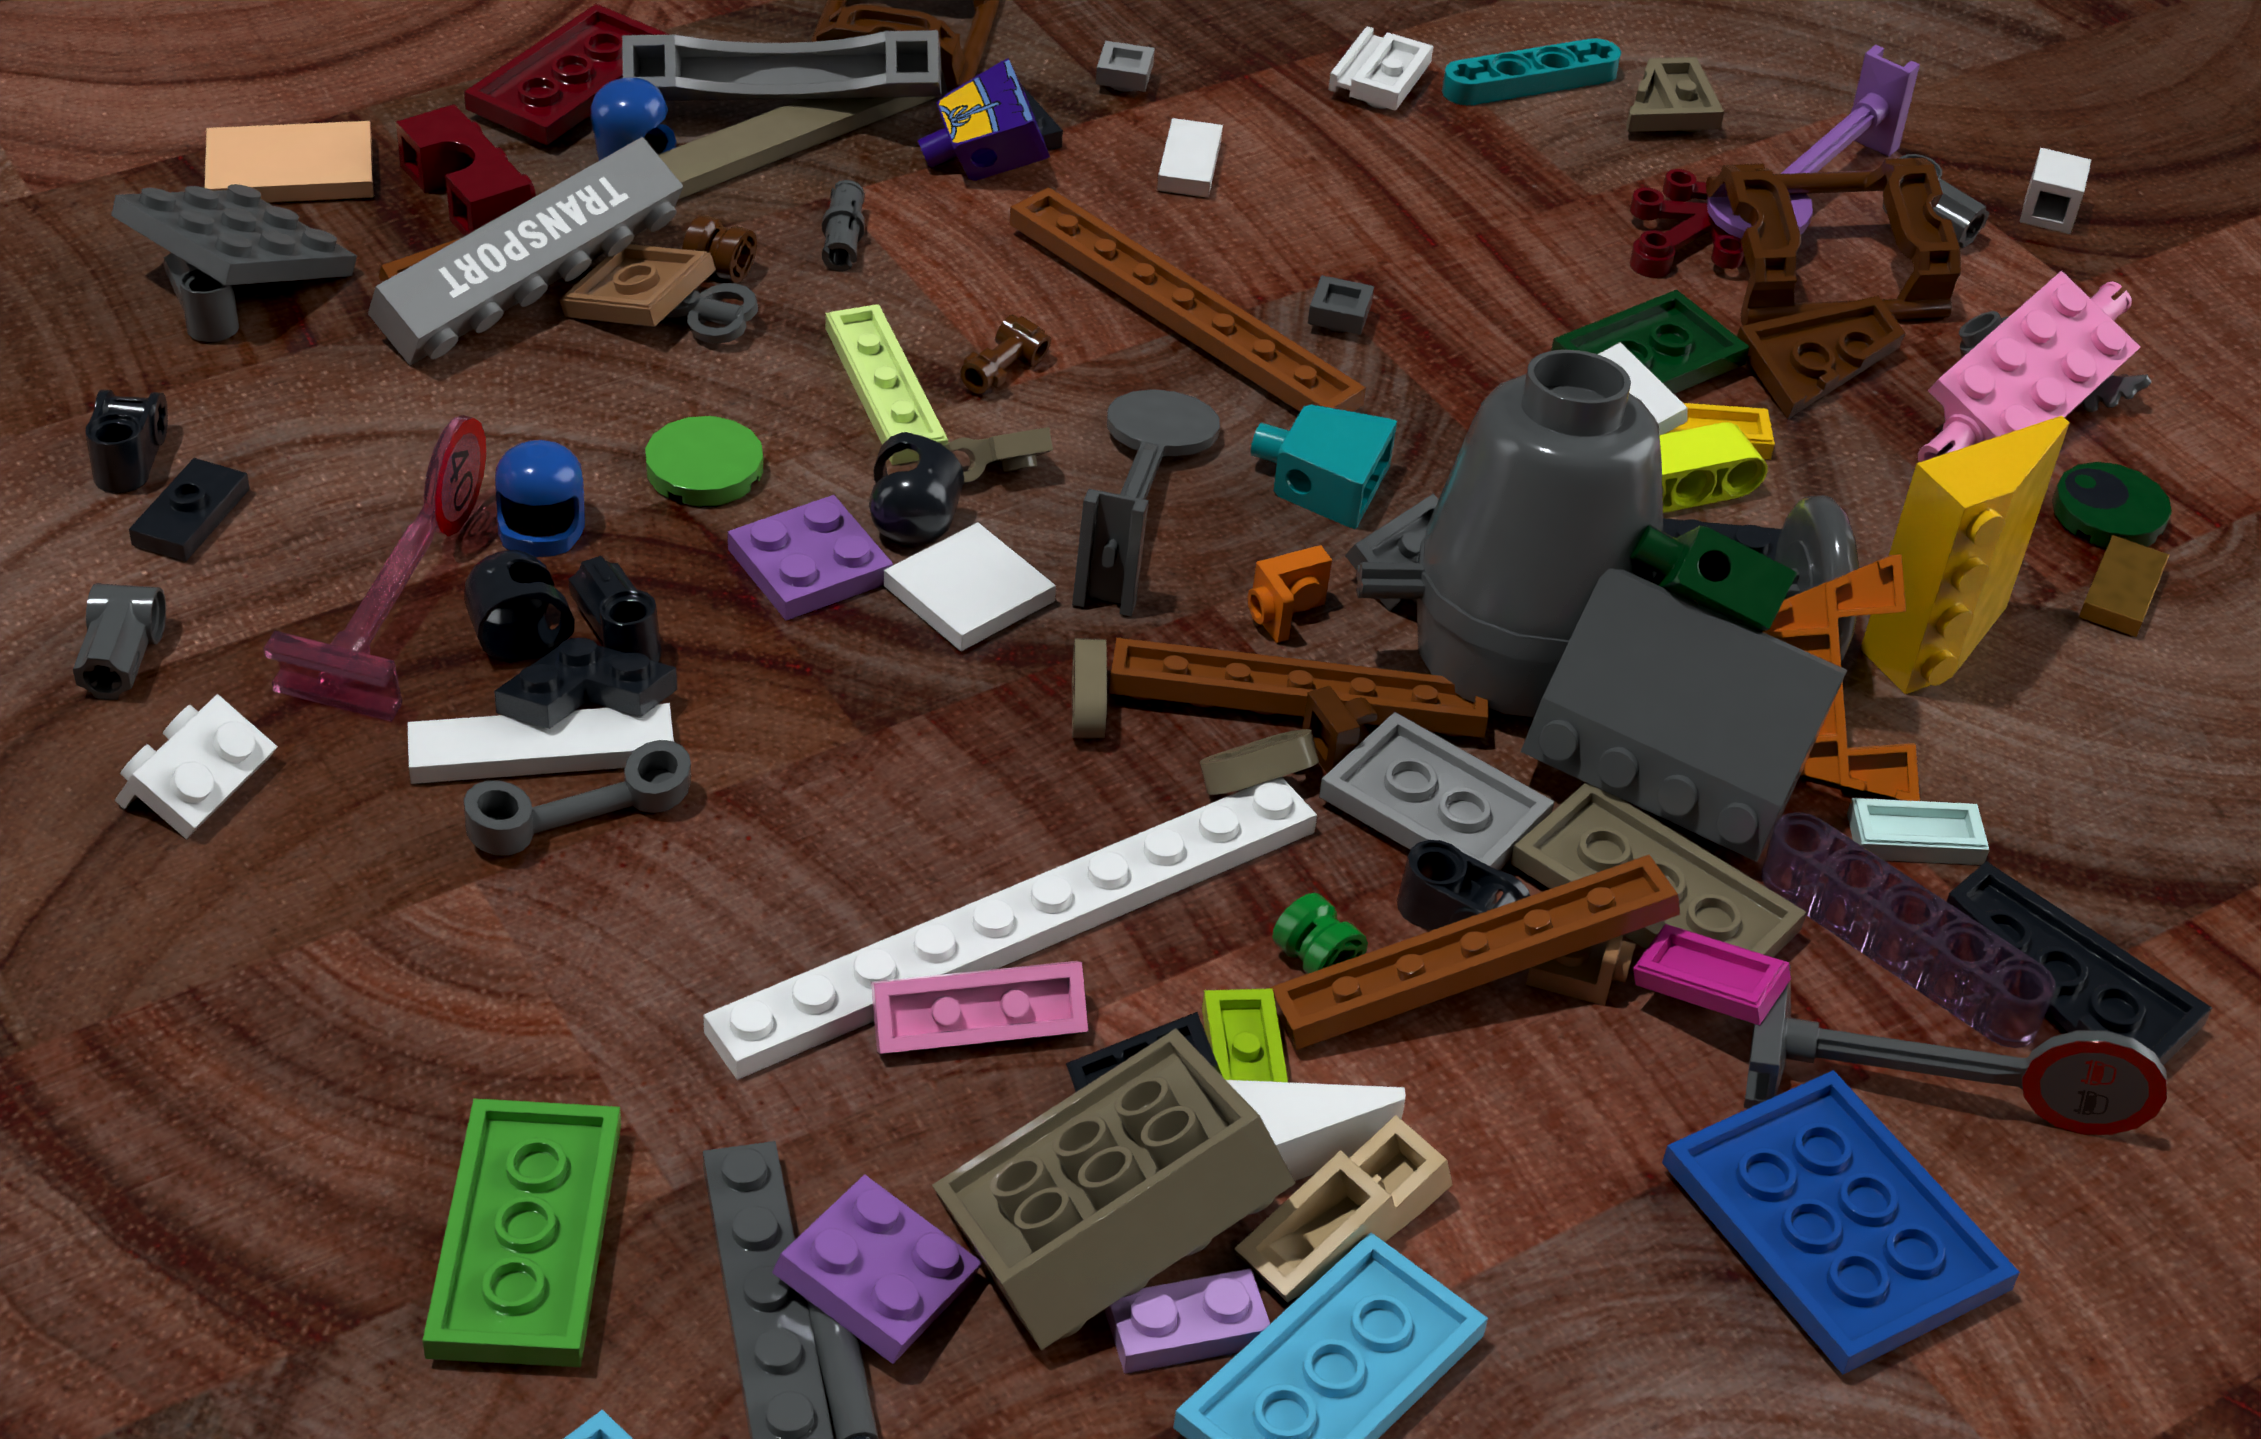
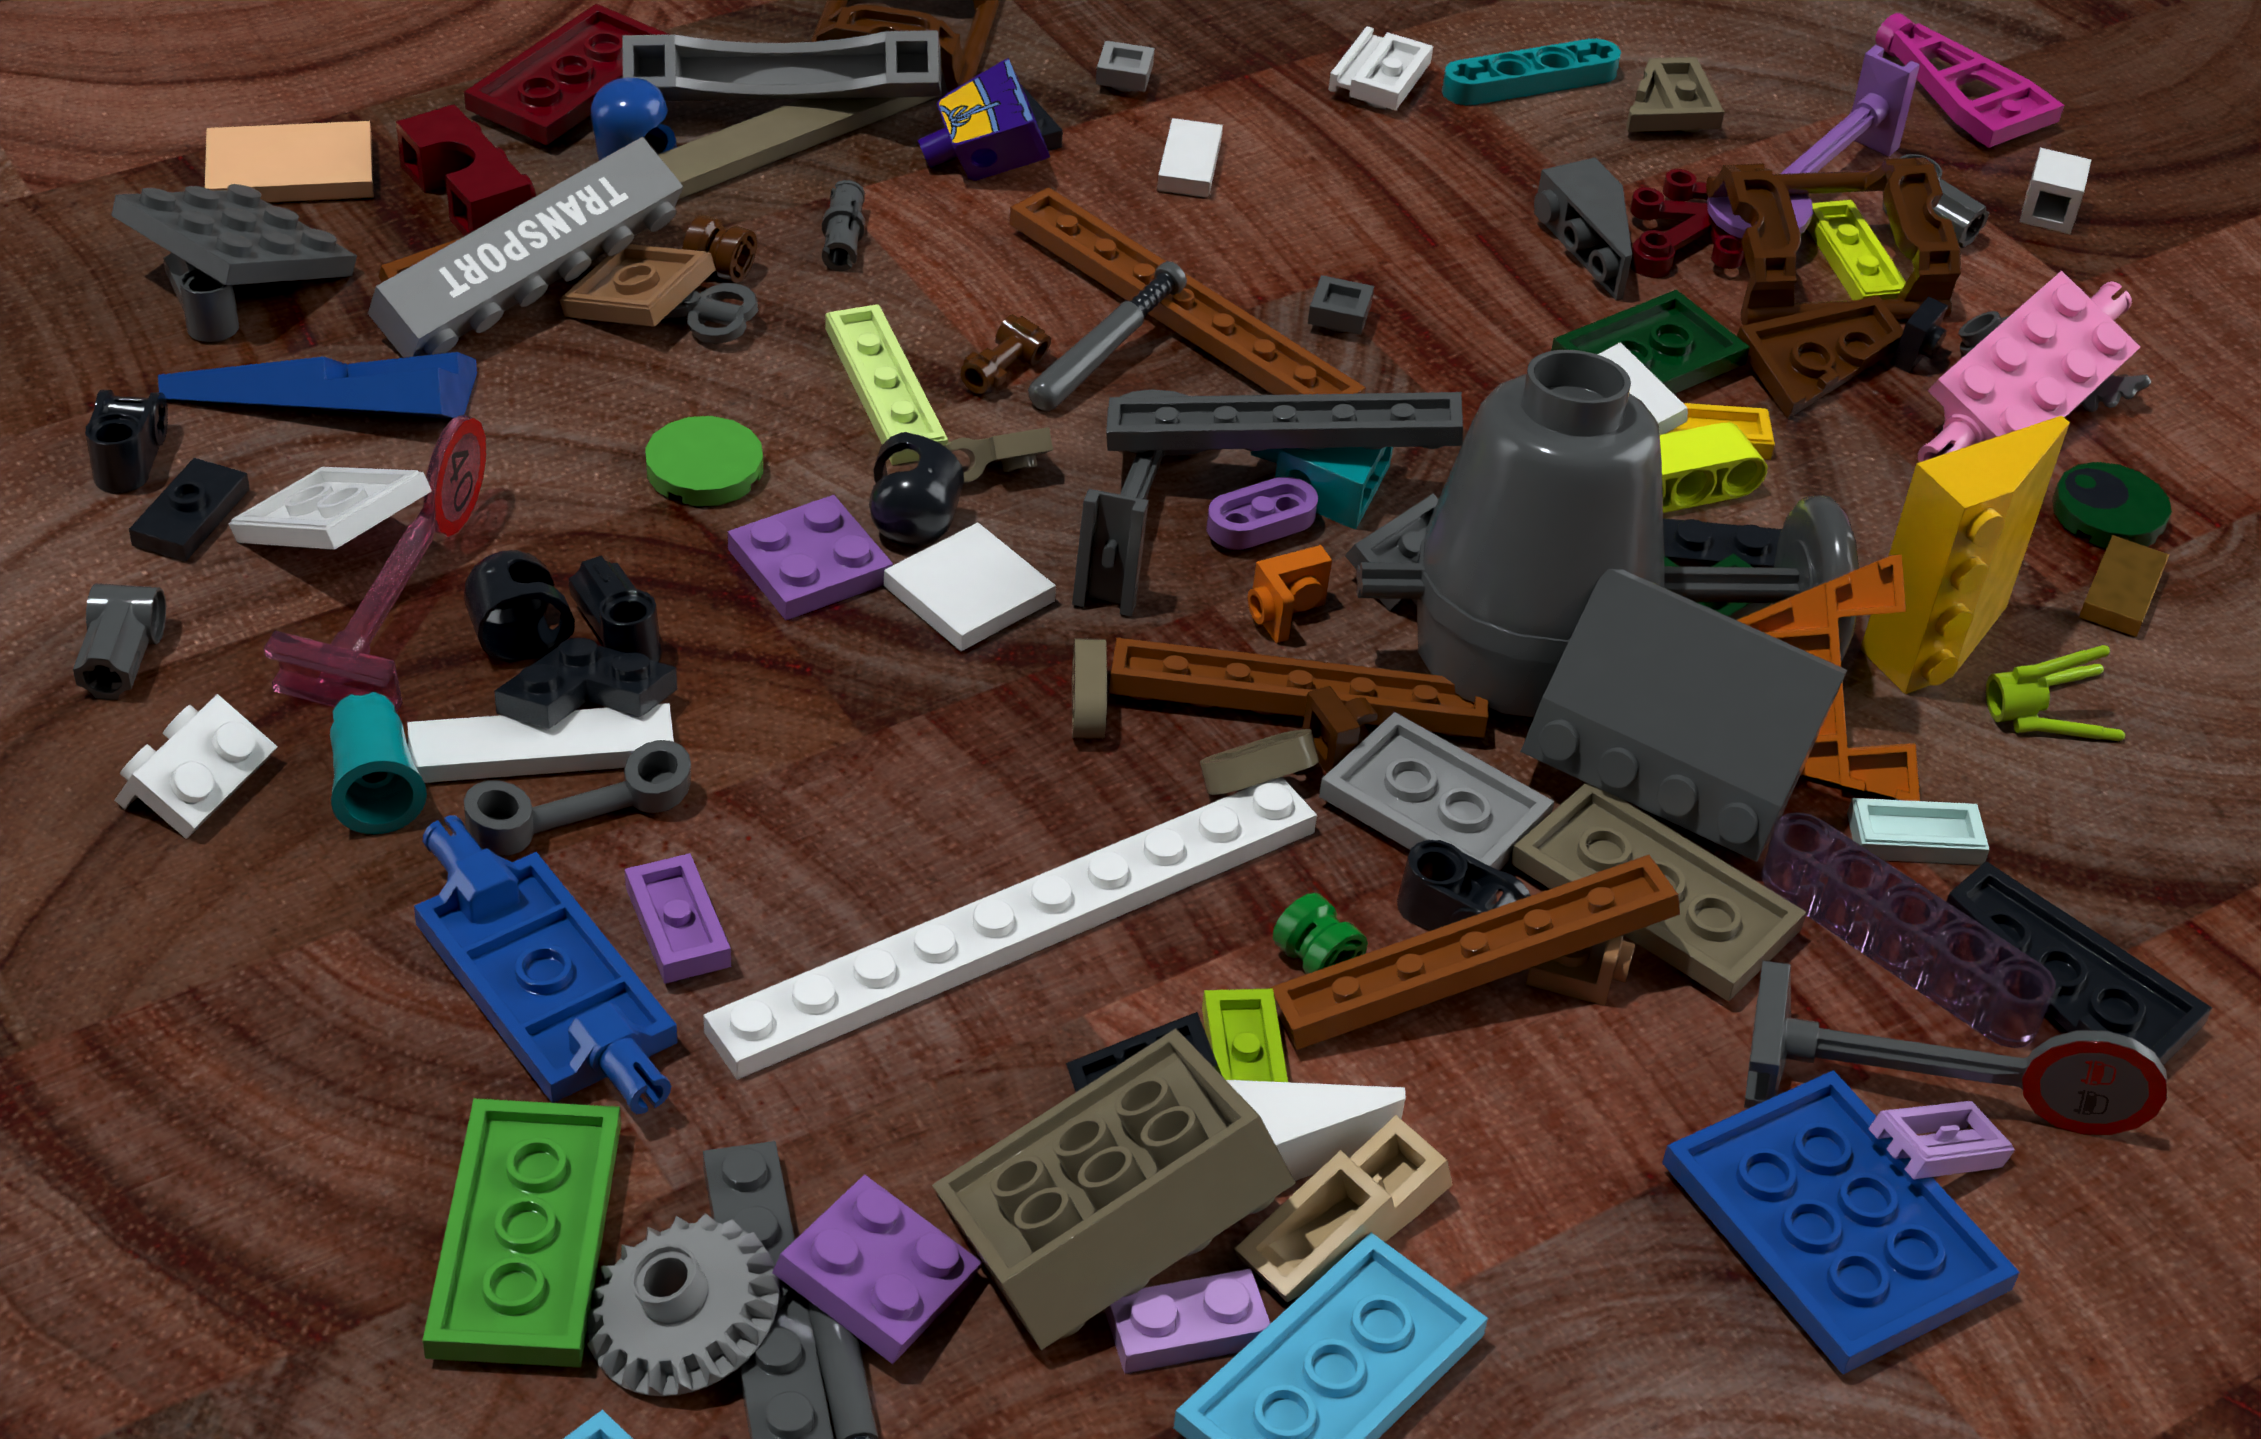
blue helmet [495,440,585,557] -> none
bright pink plate [871,961,1088,1054] -> none
dark green torso [1631,524,1797,632] -> none
dark pink tile [1633,924,1791,1025] -> none
none -> blue wedge [158,352,477,421]
none -> white tile [228,467,432,550]
none -> teal plant [330,692,427,834]
none -> blue plate [414,815,677,1114]
none -> light grey gear [587,1213,780,1396]
none -> medium lavender plate [625,853,731,984]
none -> dark grey piece [1028,261,1187,411]
none -> dark grey plate [1106,392,1463,453]
none -> medium lavender plate [1207,477,1318,550]
none -> dark grey slope [1534,157,1632,300]
none -> neon yellow tile [1807,200,1906,301]
none -> lavender tile [1869,1101,2015,1180]
none -> dark pink plate [1875,13,2064,148]
none -> black plate [1890,296,1948,373]
none -> lime plant [1986,645,2125,741]

